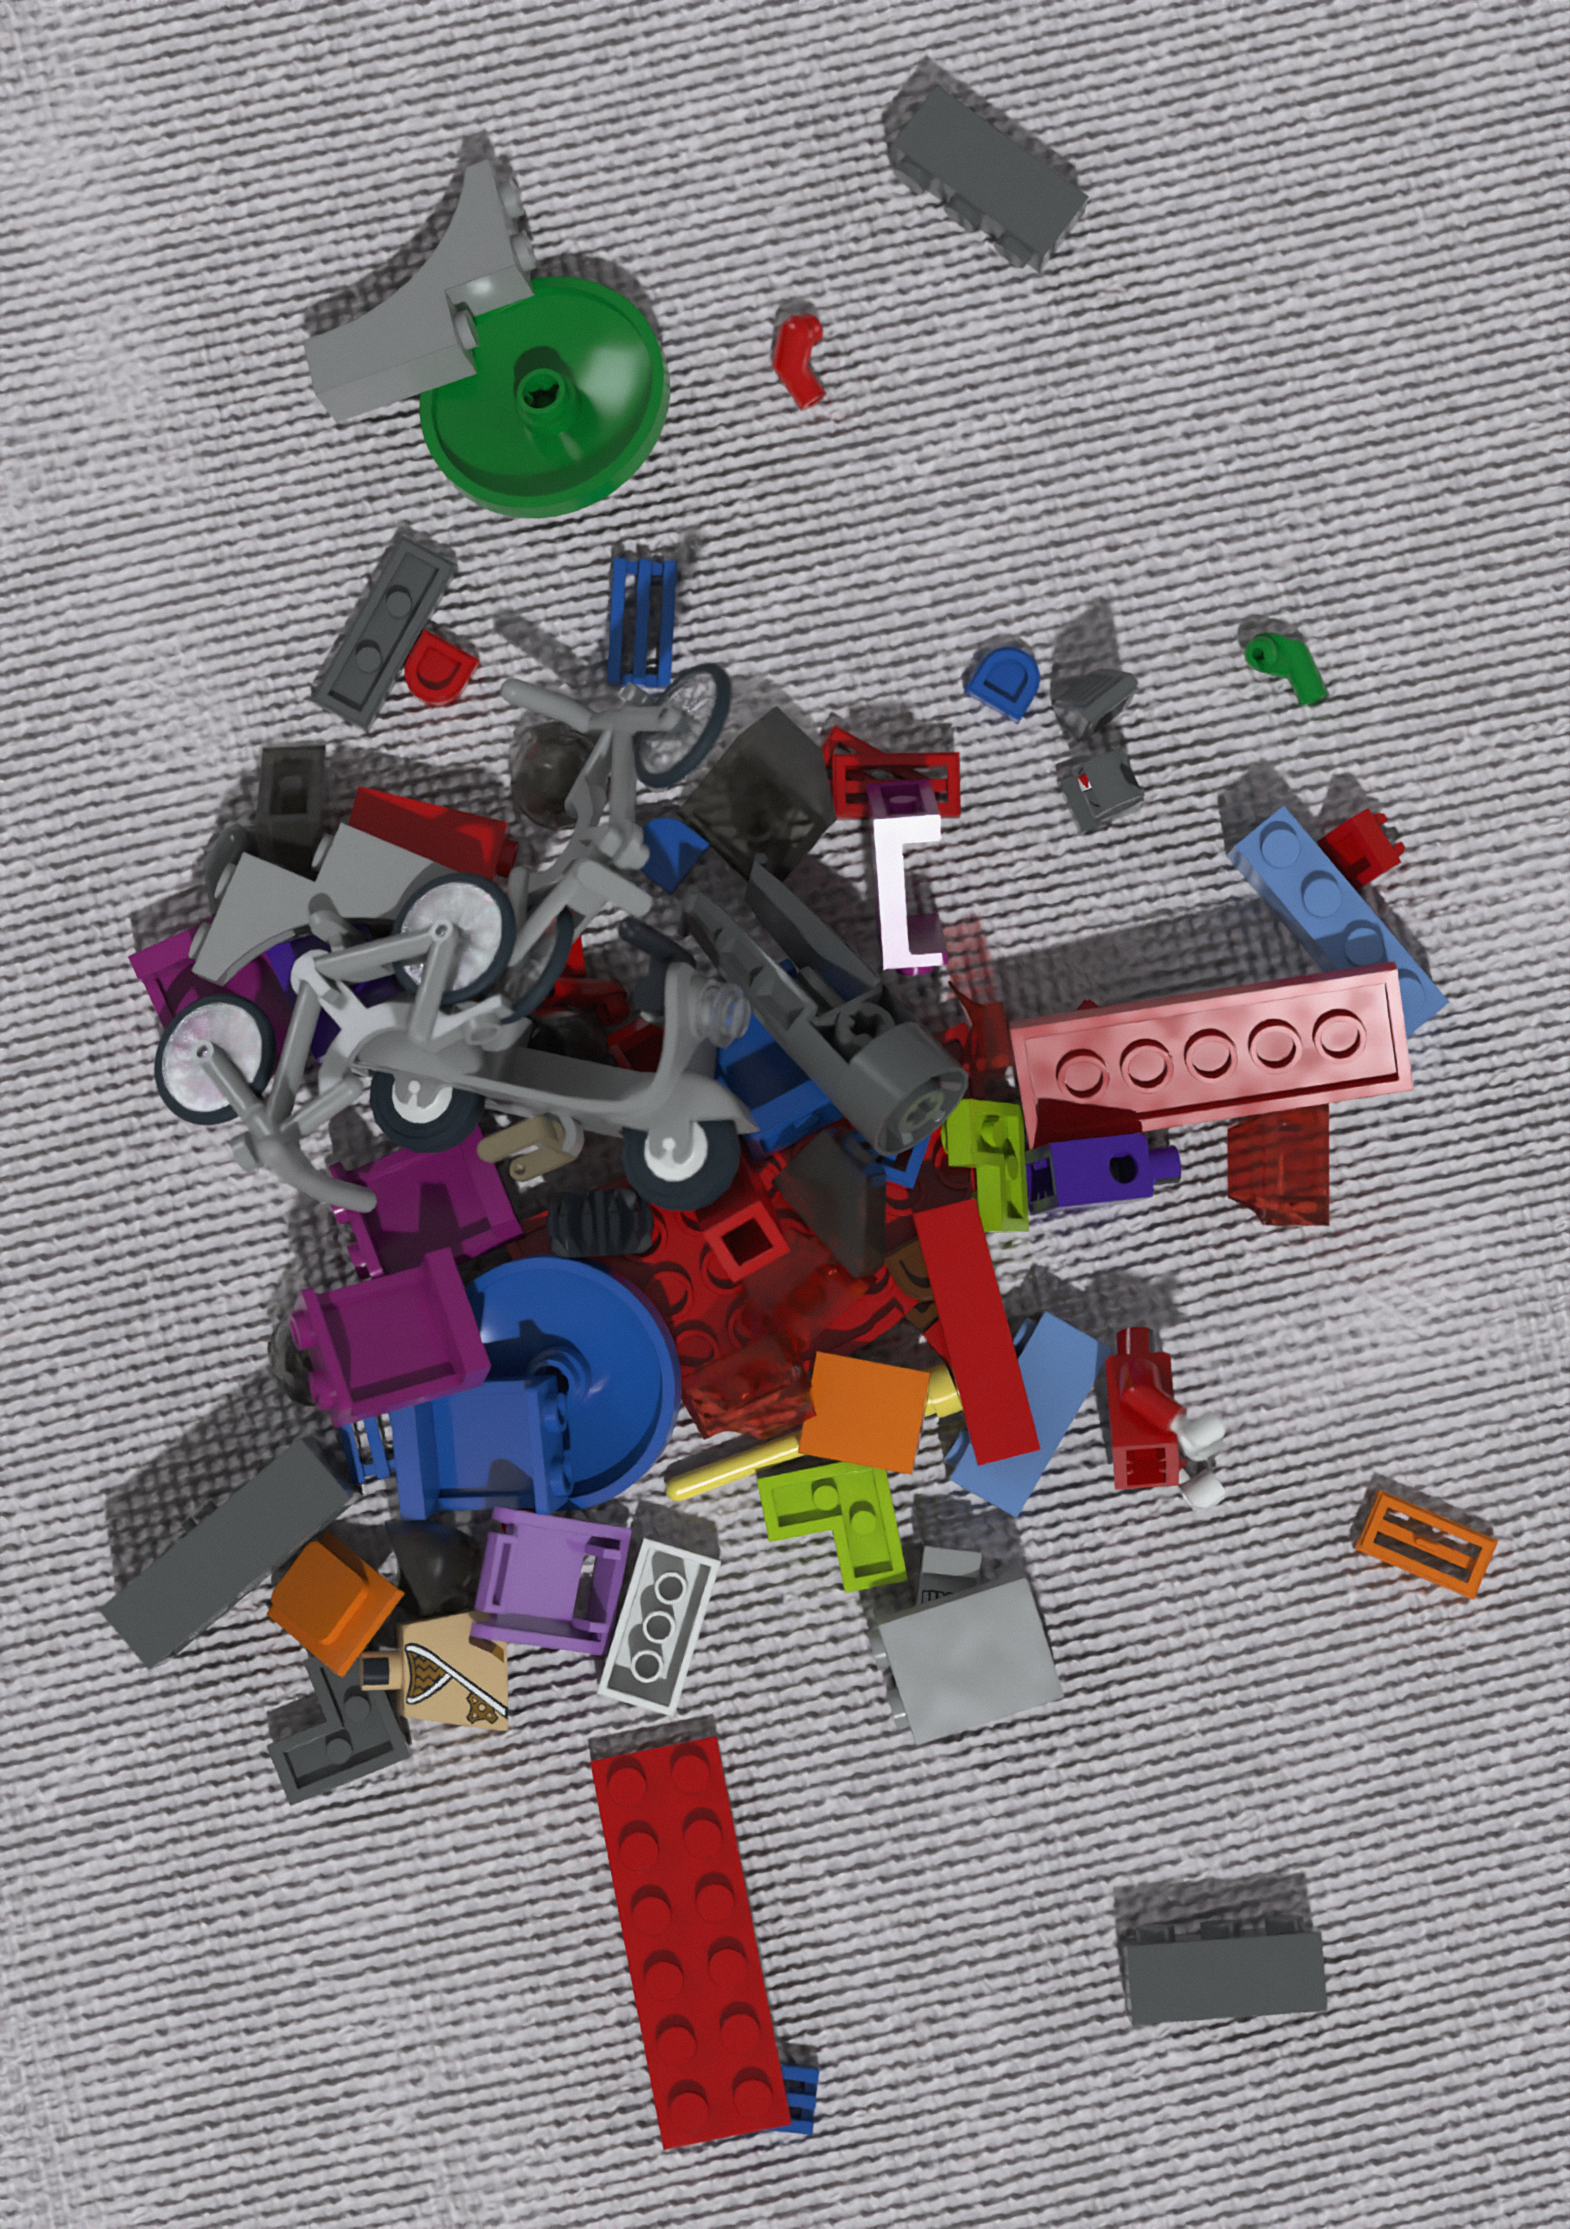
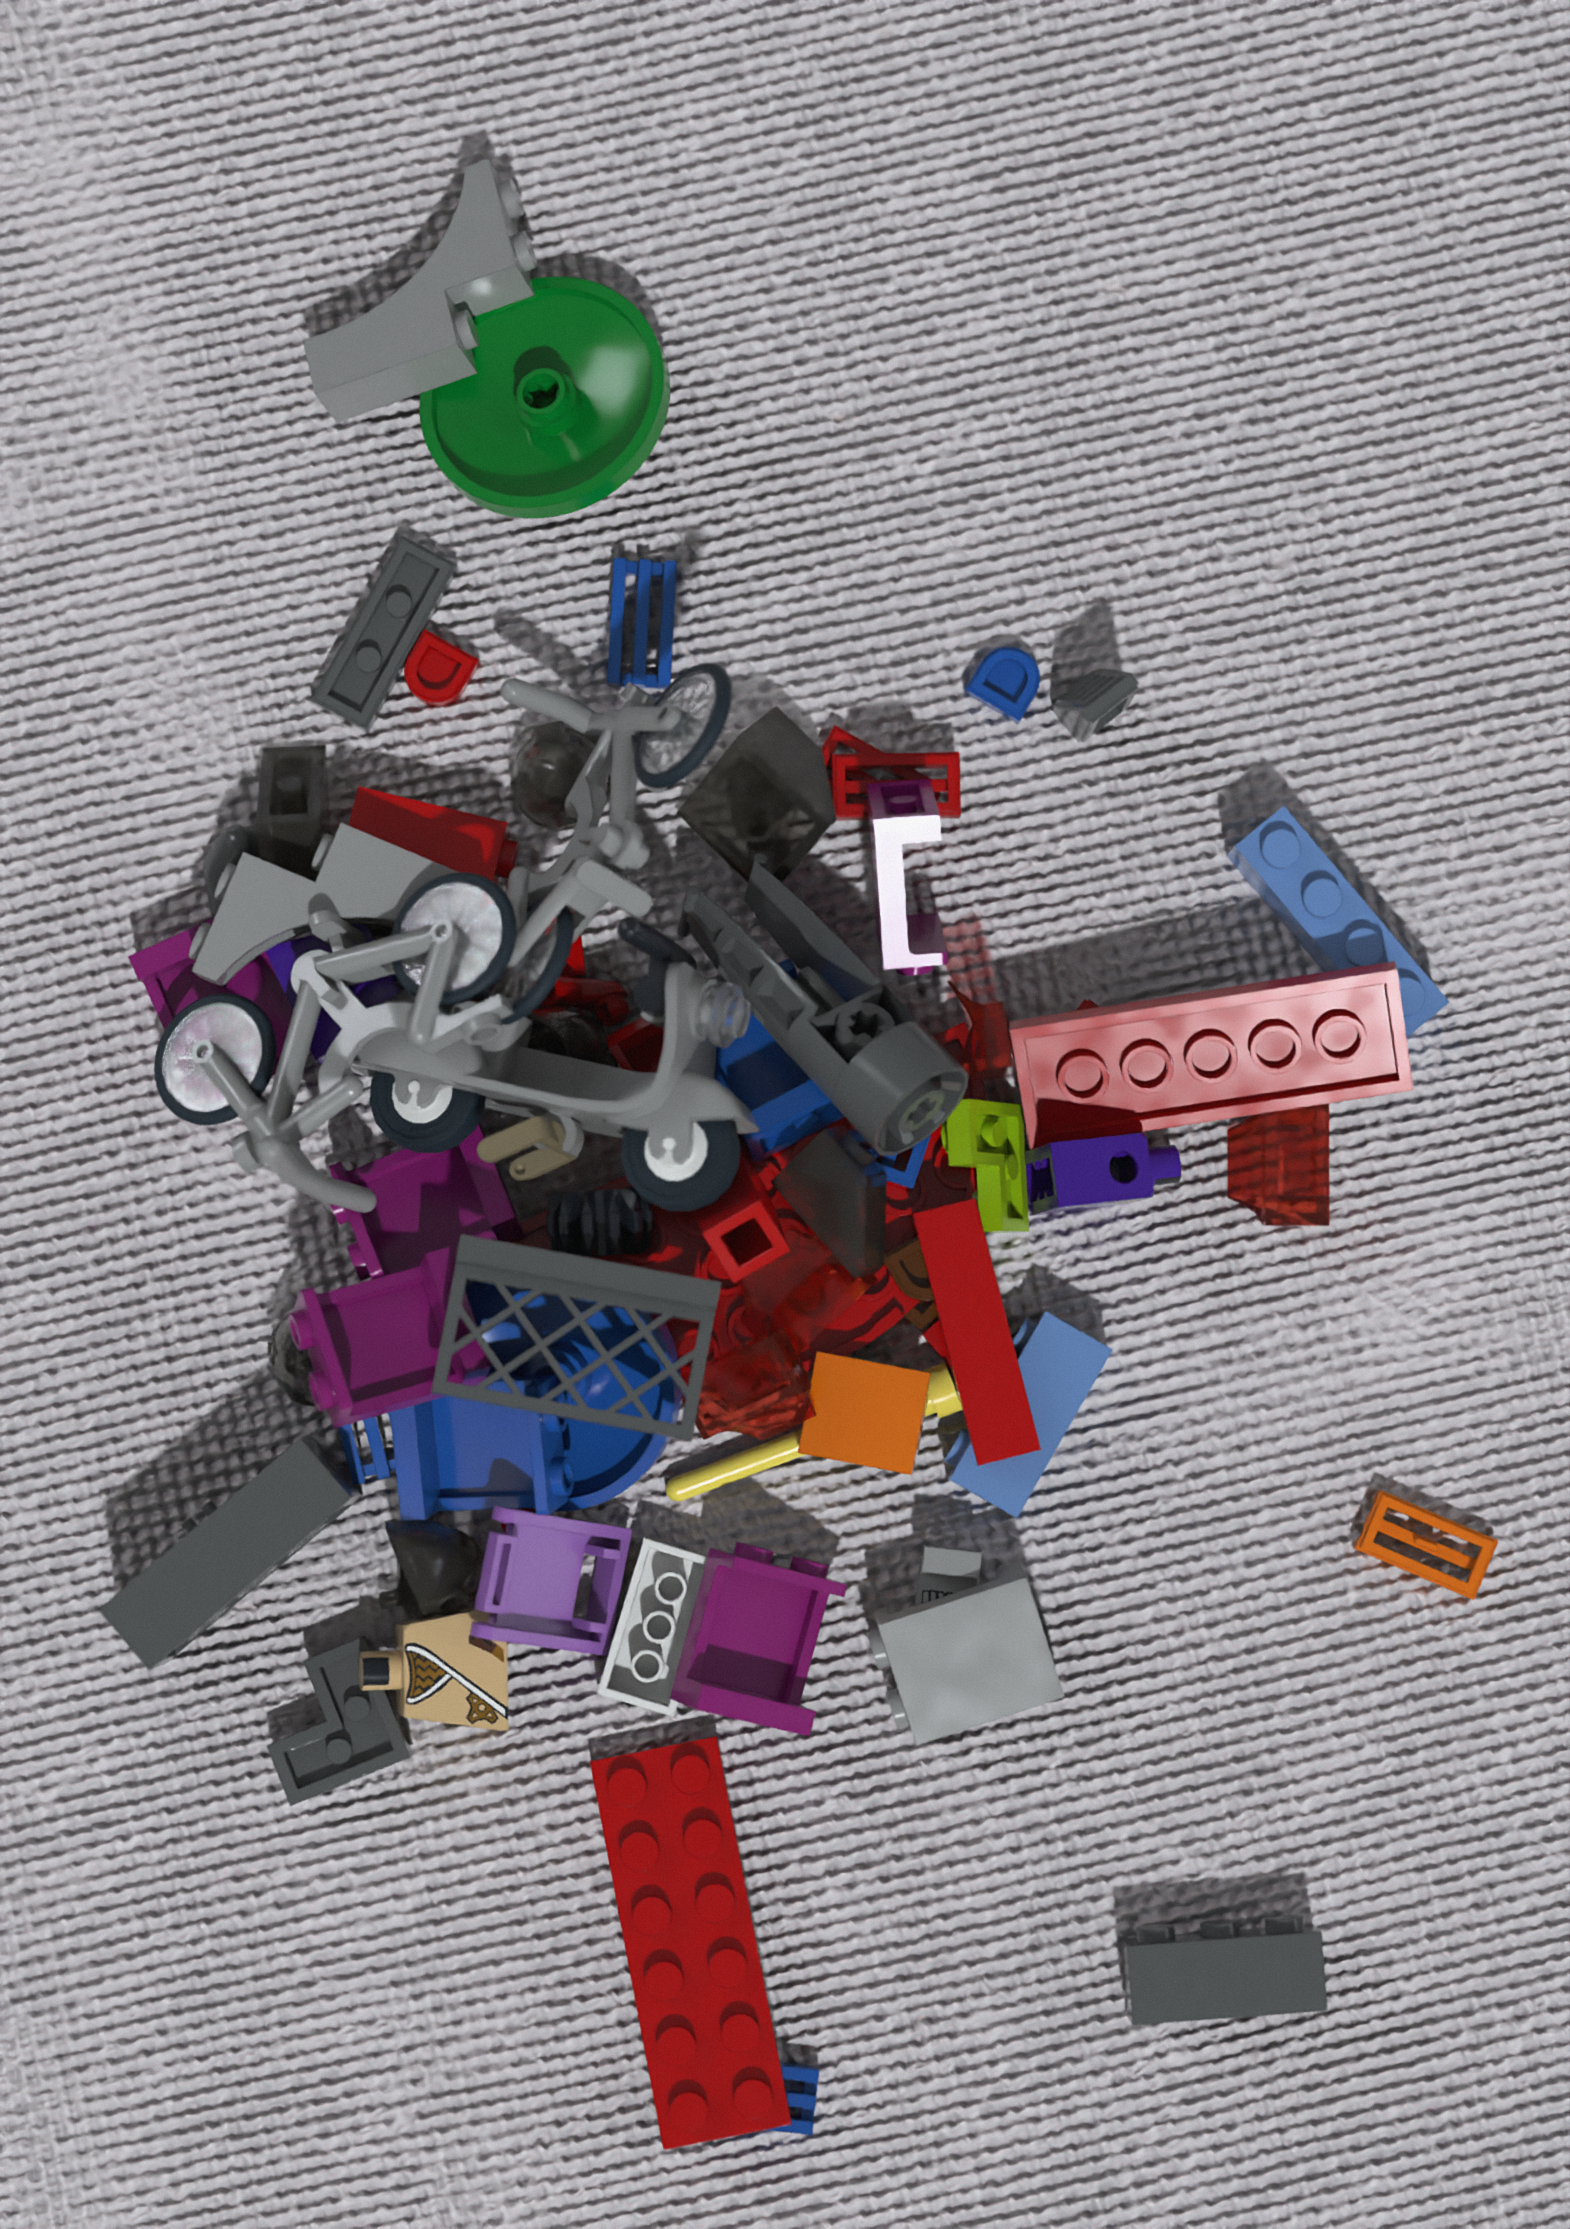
orange piece [266,1531,405,1678] -> none
blue tile [639,818,710,896] -> none
lime plate [757,1462,908,1593] -> none
red arm [772,313,827,411] -> none
dark grey brick [889,85,1089,273] -> none
dark grey leg [1057,747,1145,836] -> none
red torso [1105,1327,1225,1512] -> none
green arm [1244,632,1330,708] -> none
red tile [1316,808,1405,891] -> none
none -> dark grey fence [431,1234,721,1441]
none -> magenta panel [669,1541,848,1737]

